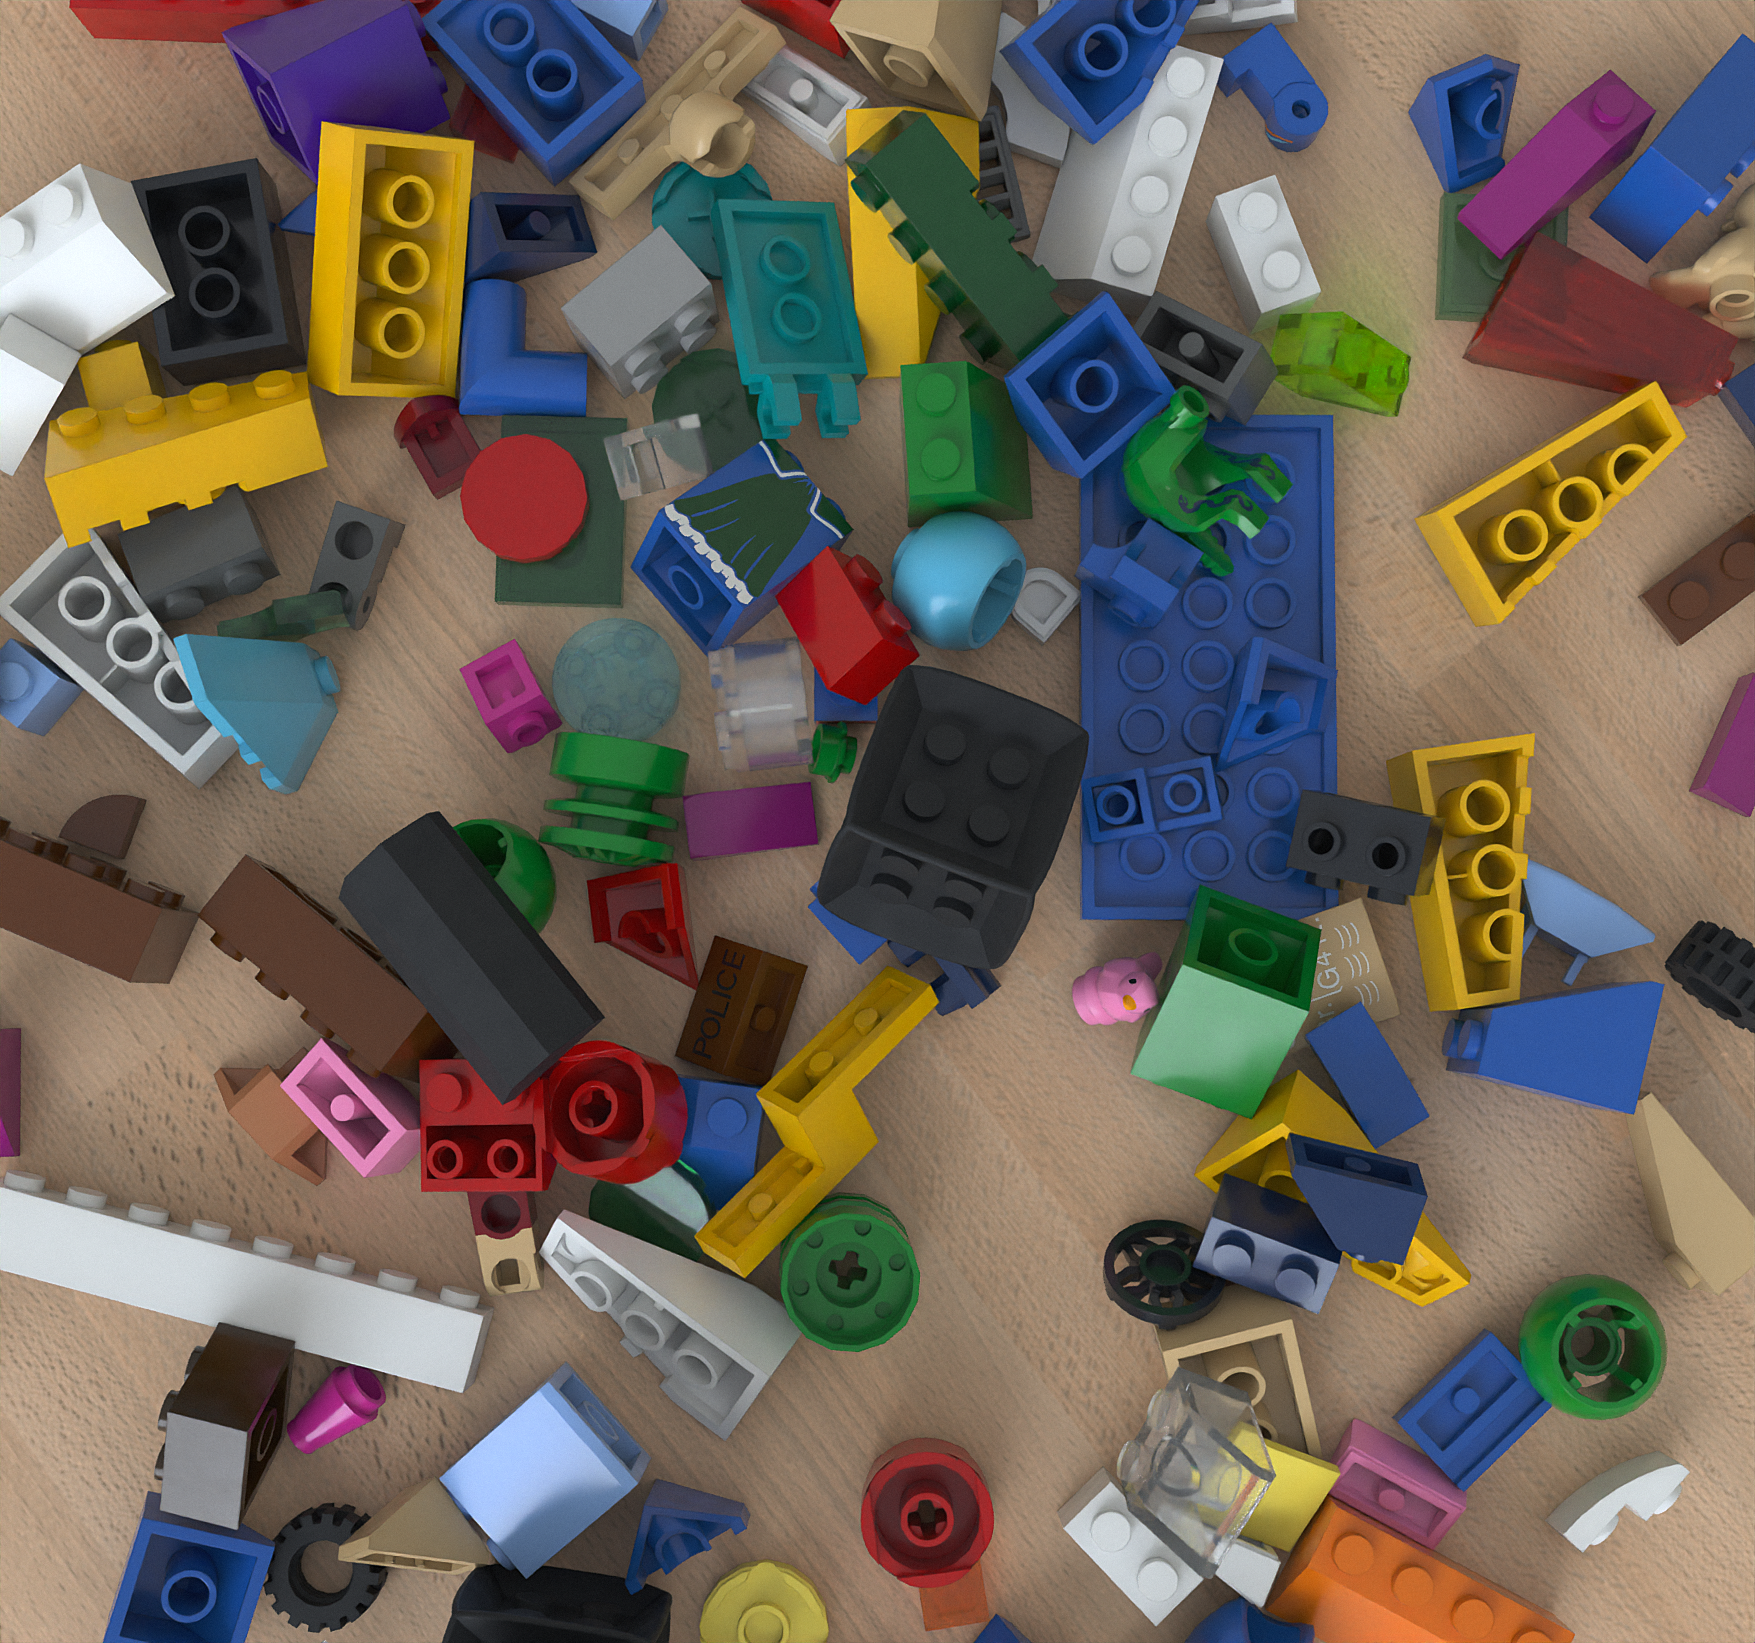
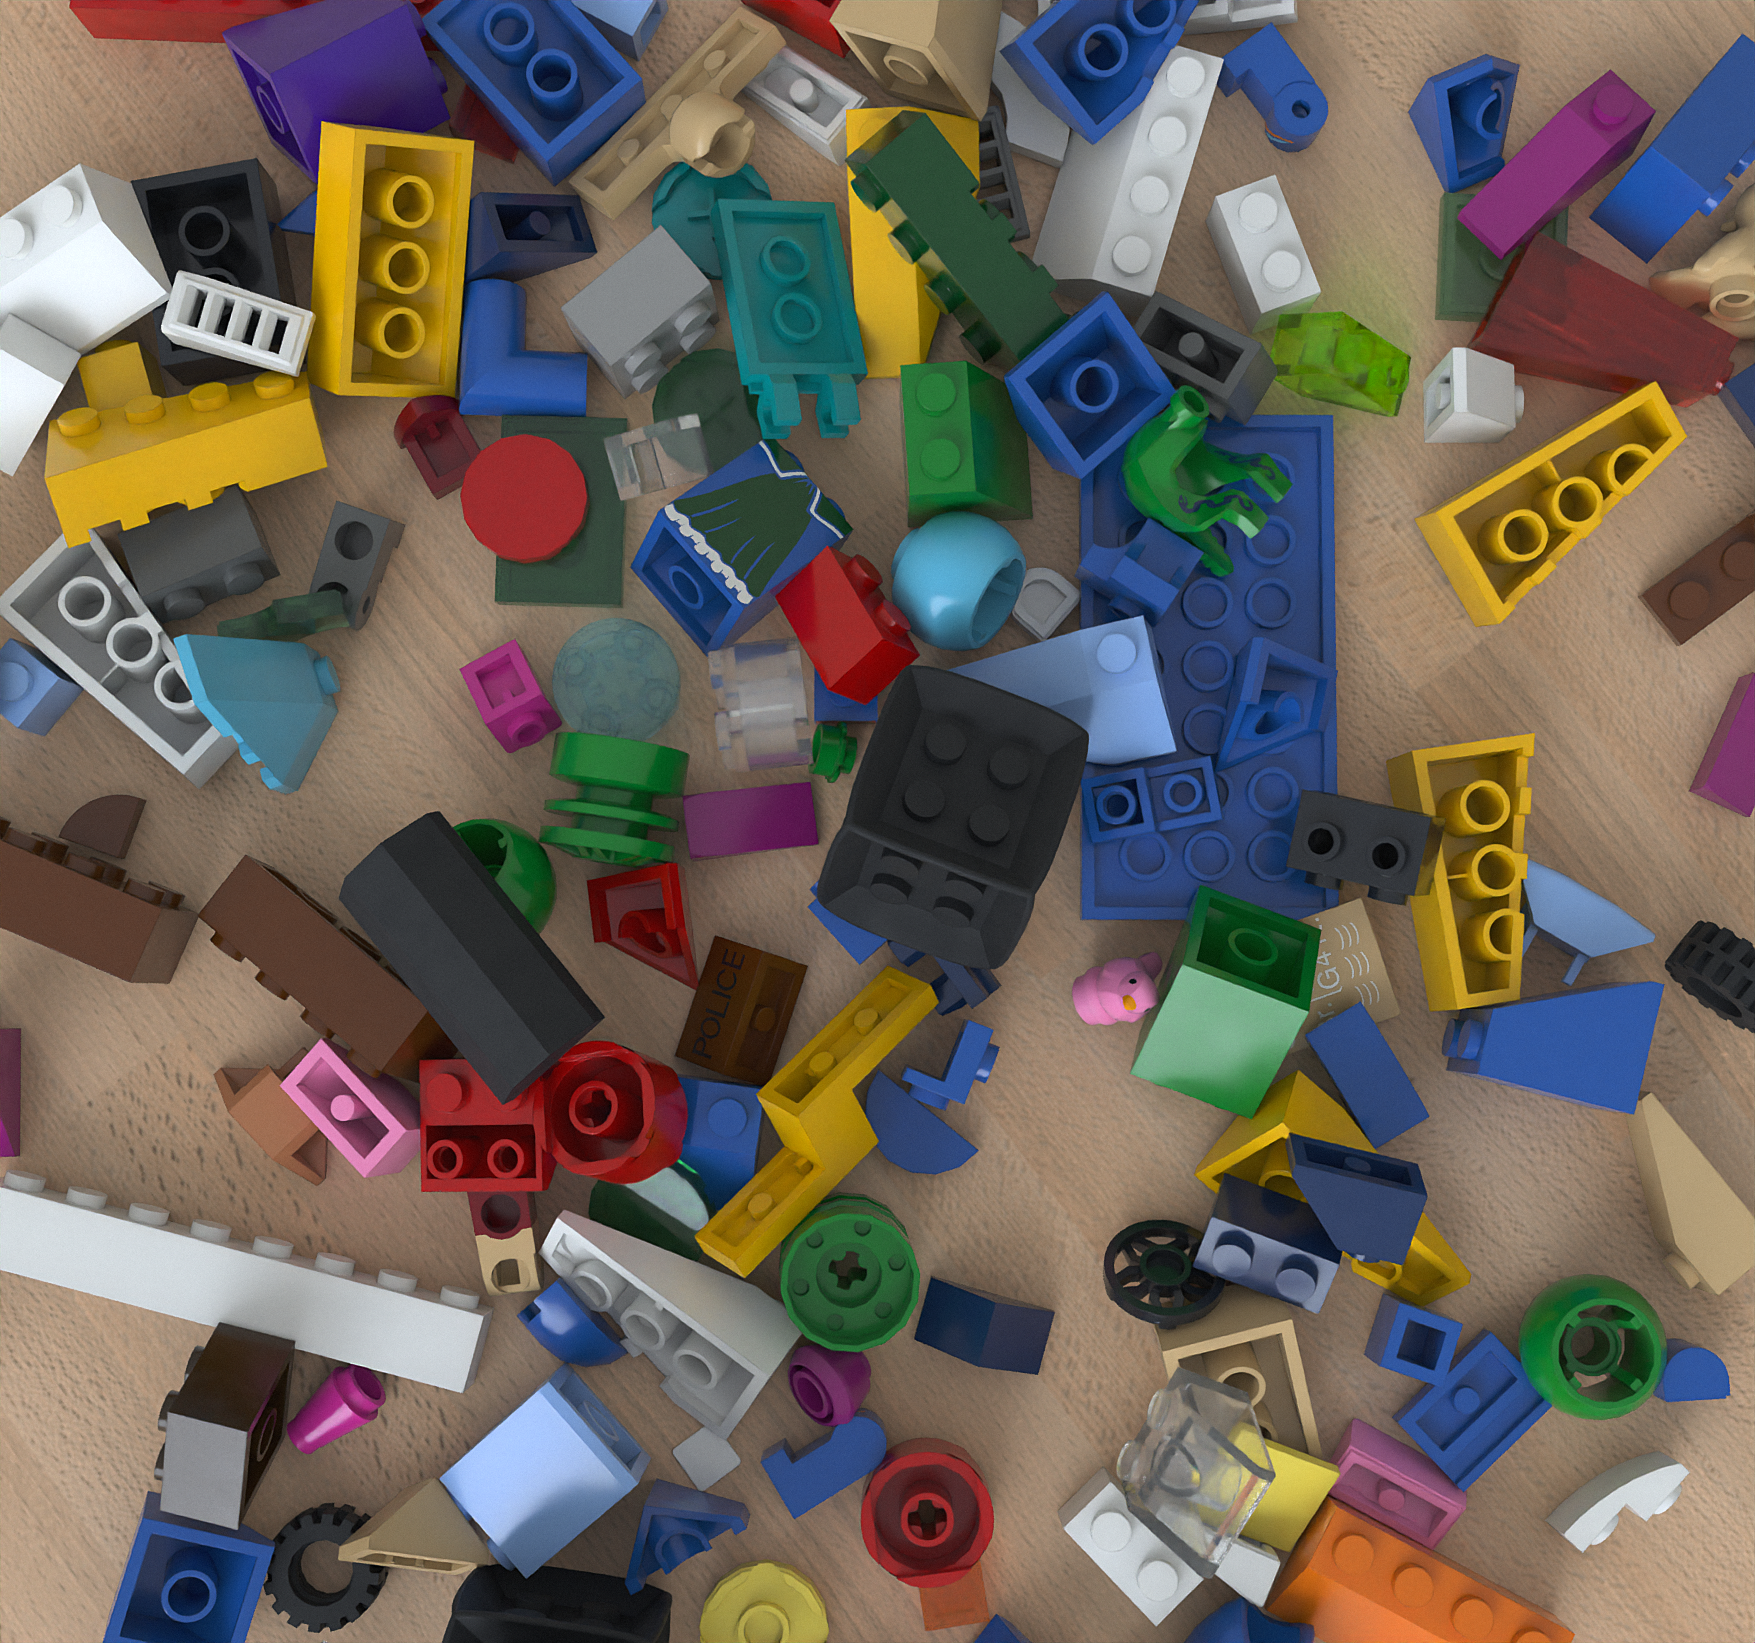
none -> white slope [161,270,316,377]
none -> blue brick [517,1277,629,1367]
none -> white sticker [673,1426,741,1491]
none -> blue leg [760,1408,887,1519]
none -> magenta cone [788,1343,871,1427]
none -> blue tile [865,1069,979,1175]
none -> blue bracket [901,1019,1000,1111]
none -> dark blue slope [914,1276,1055,1375]
none -> light blue wedge [947,615,1178,766]
none -> blue brick [1364,1293,1463,1388]
none -> white slope [1423,347,1524,443]
none -> blue brick [1653,1338,1731,1402]

